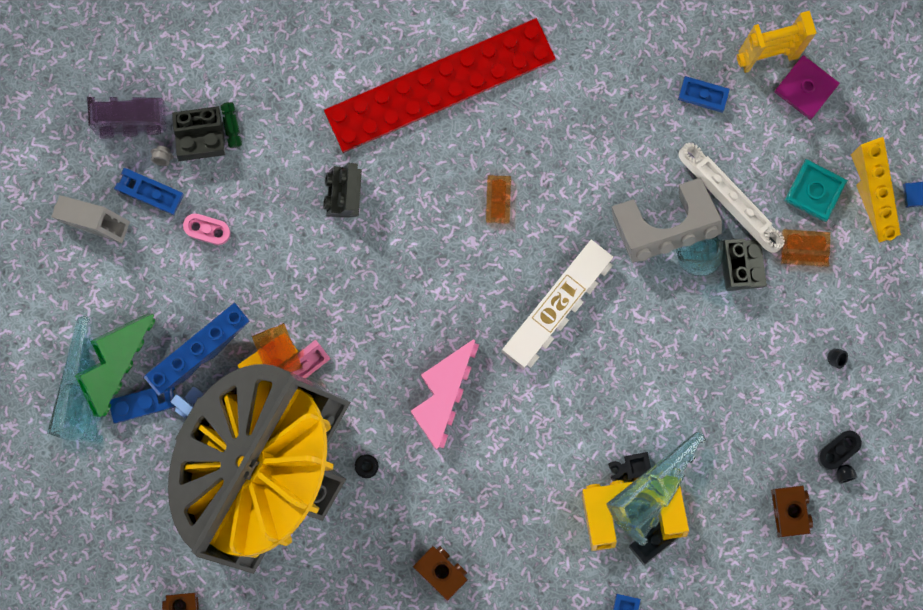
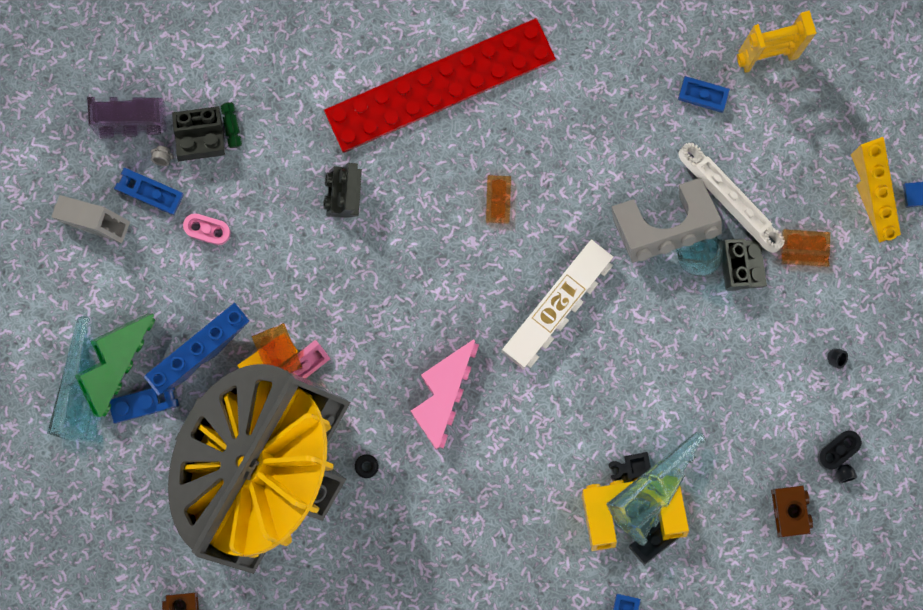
light blue bracket [171,387,204,419] -> none
reddish brown brick [413,546,468,601] -> none
magenta plate [774,55,840,120] -> none
teal plate [784,159,848,223] -> none

